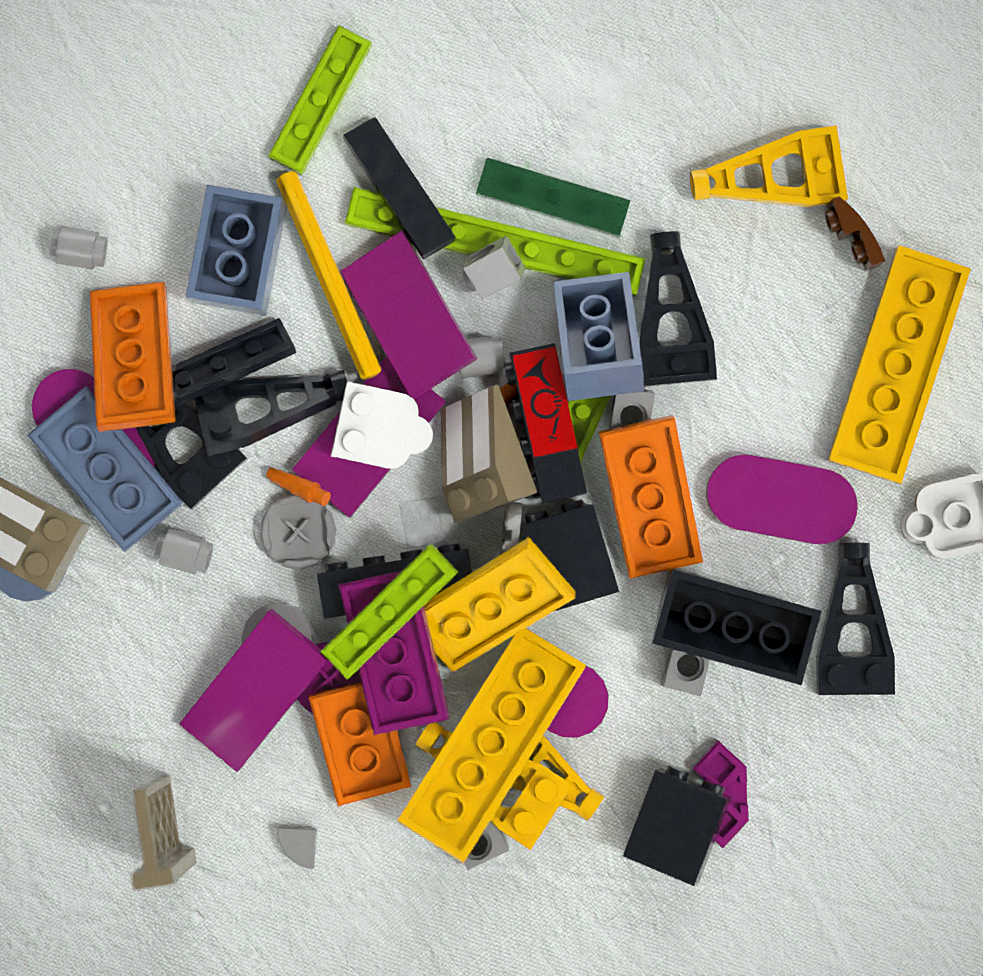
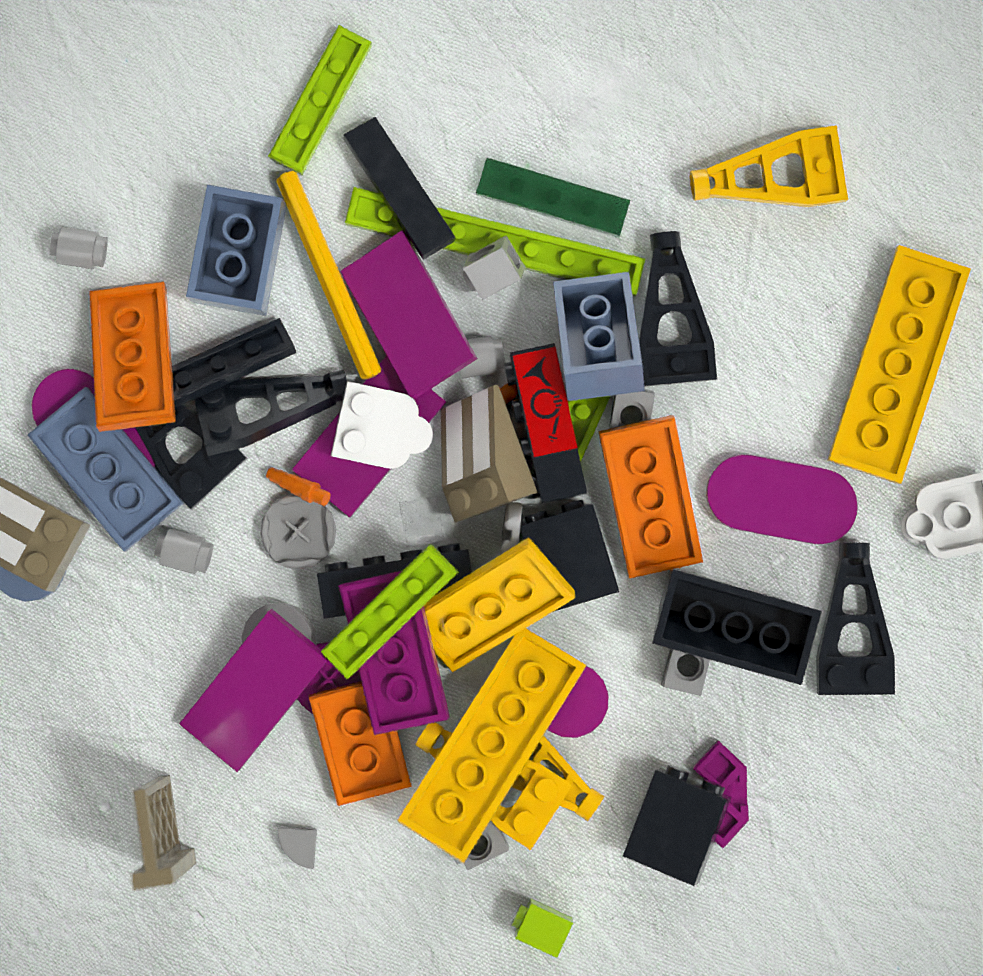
reddish brown slope [824,196,885,271] -> none
none -> lime brick [511,898,573,958]

